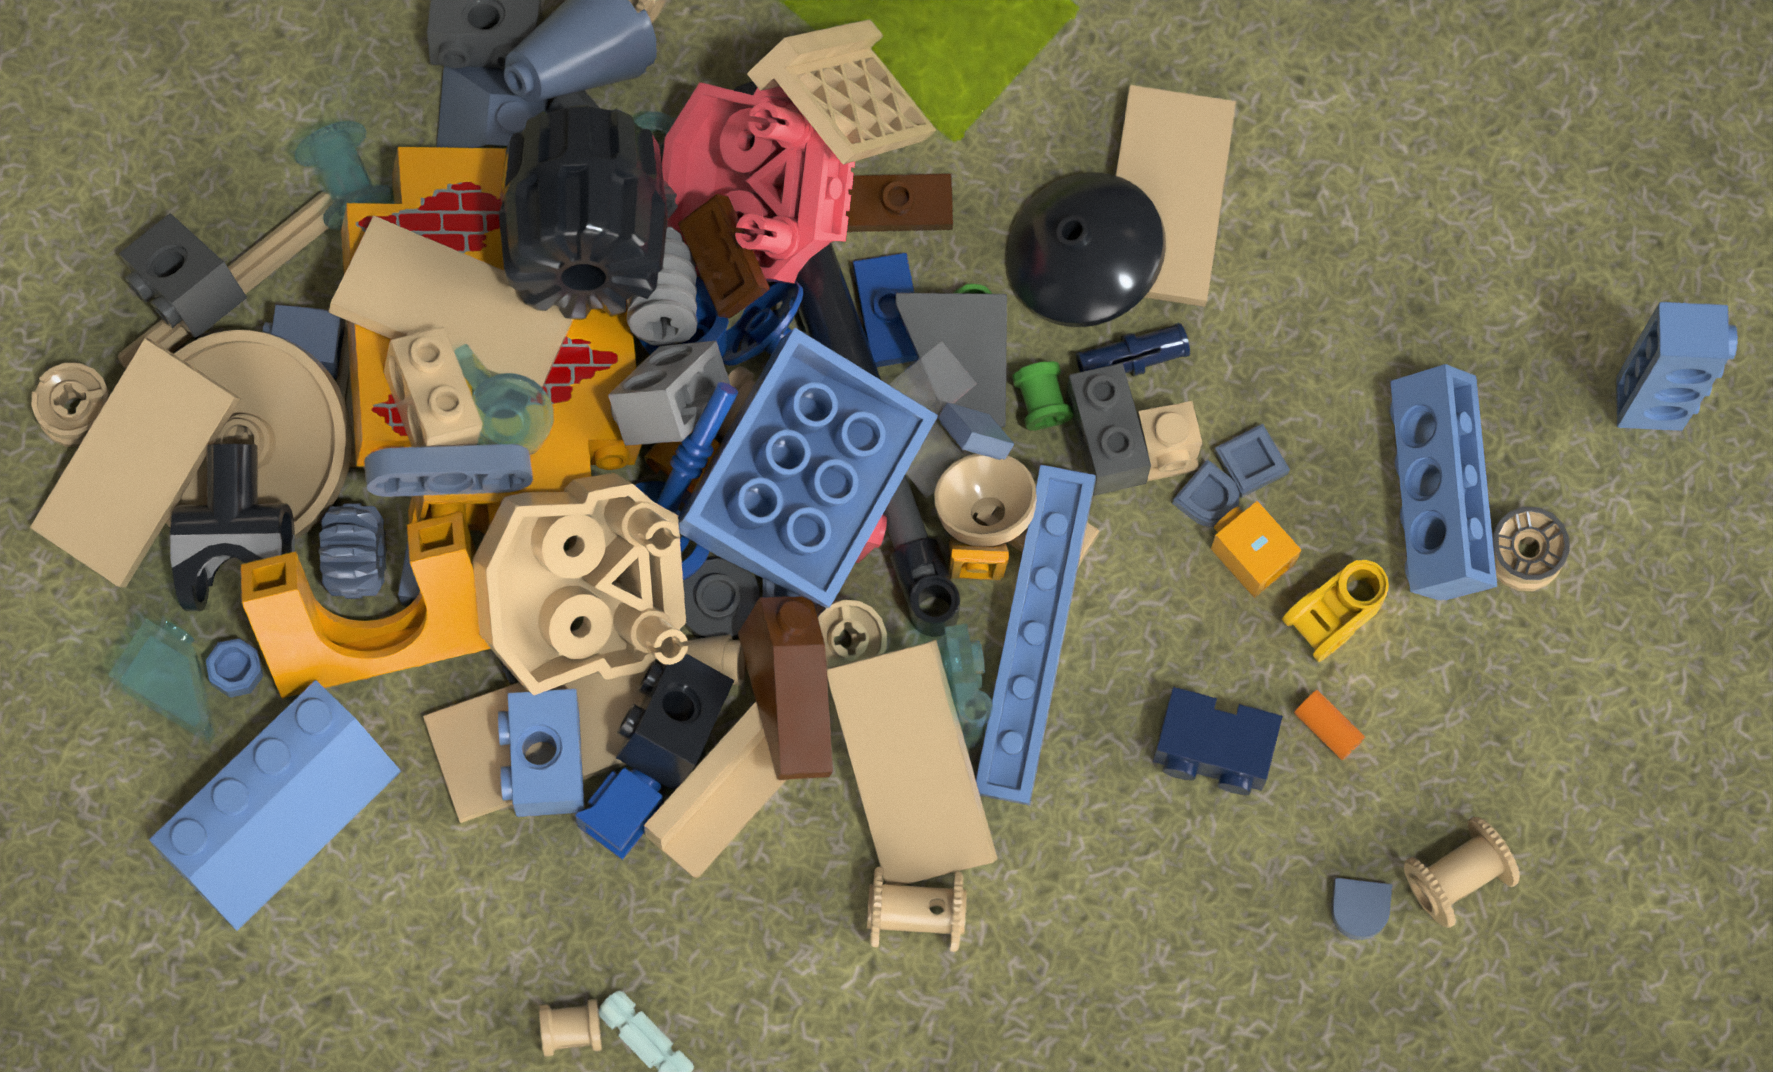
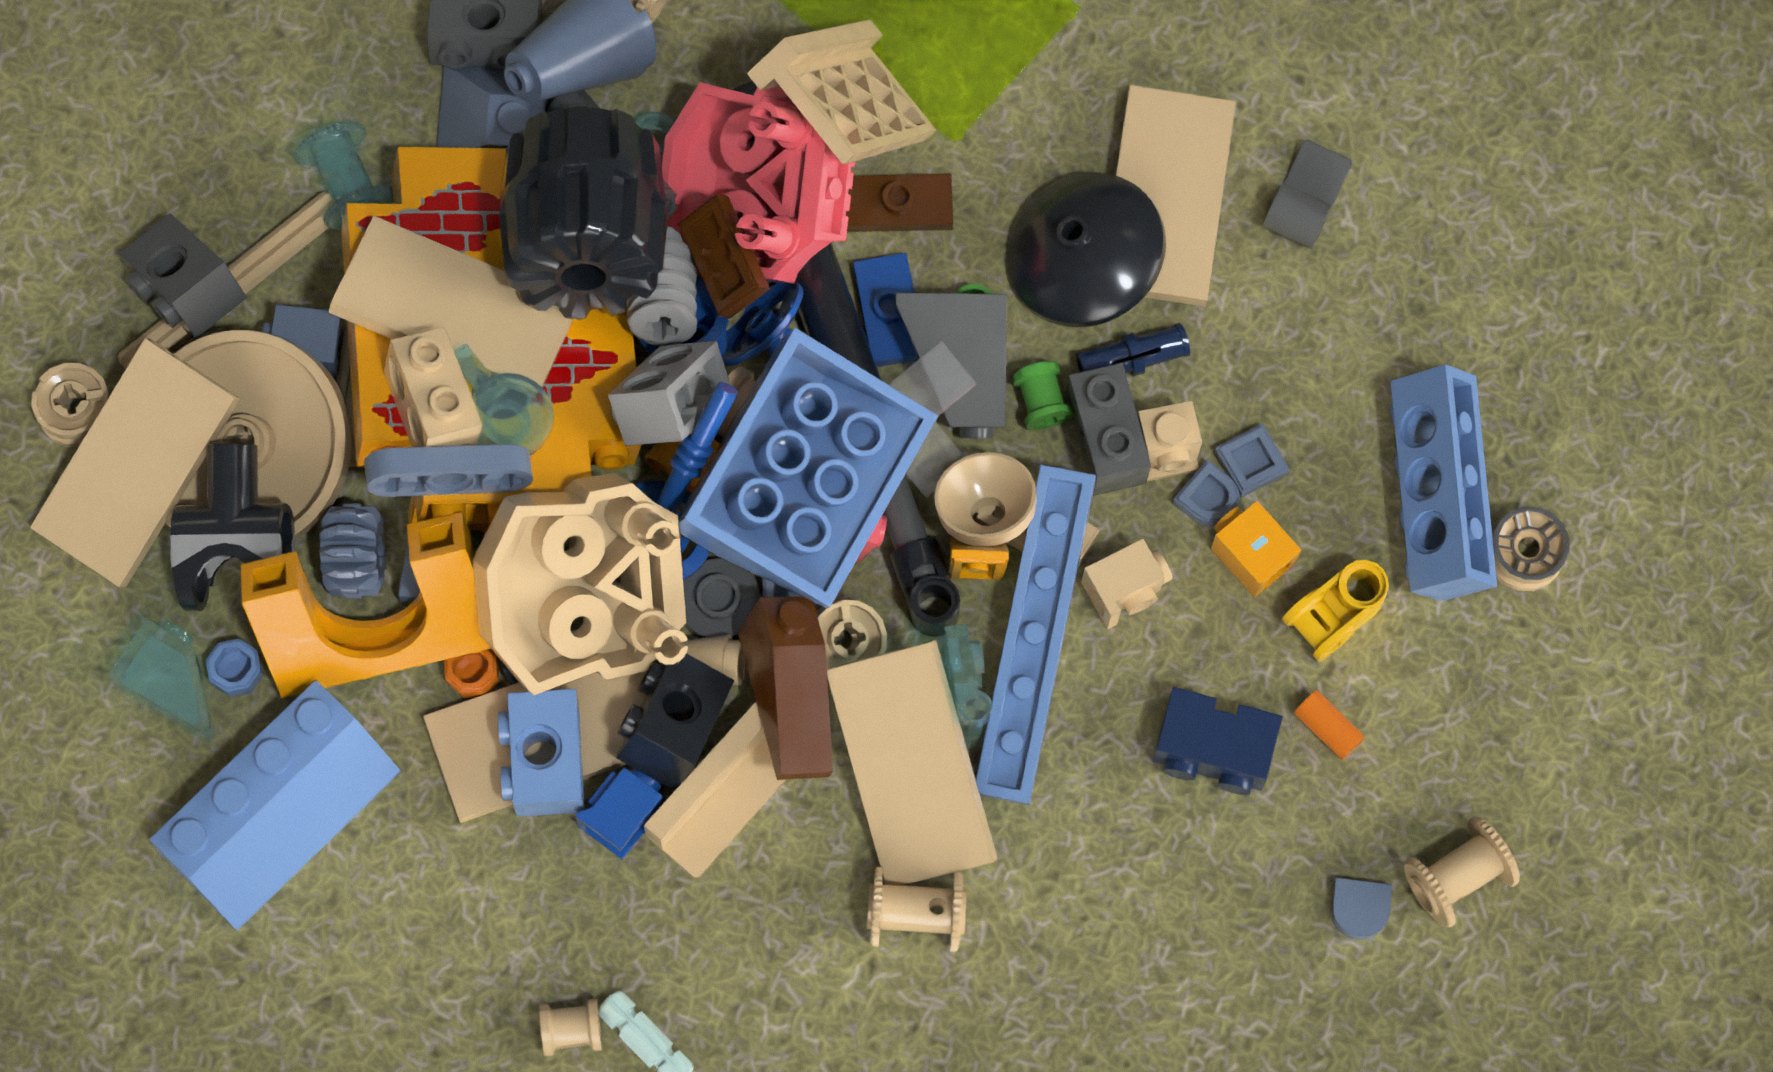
sand blue tile [938,402,1014,460] -> none
medium blue brick [1617,302,1737,431] -> none
none -> orange tile [444,649,500,699]
none -> tan brick [1081,539,1172,629]
none -> dark grey panel [1263,140,1352,249]

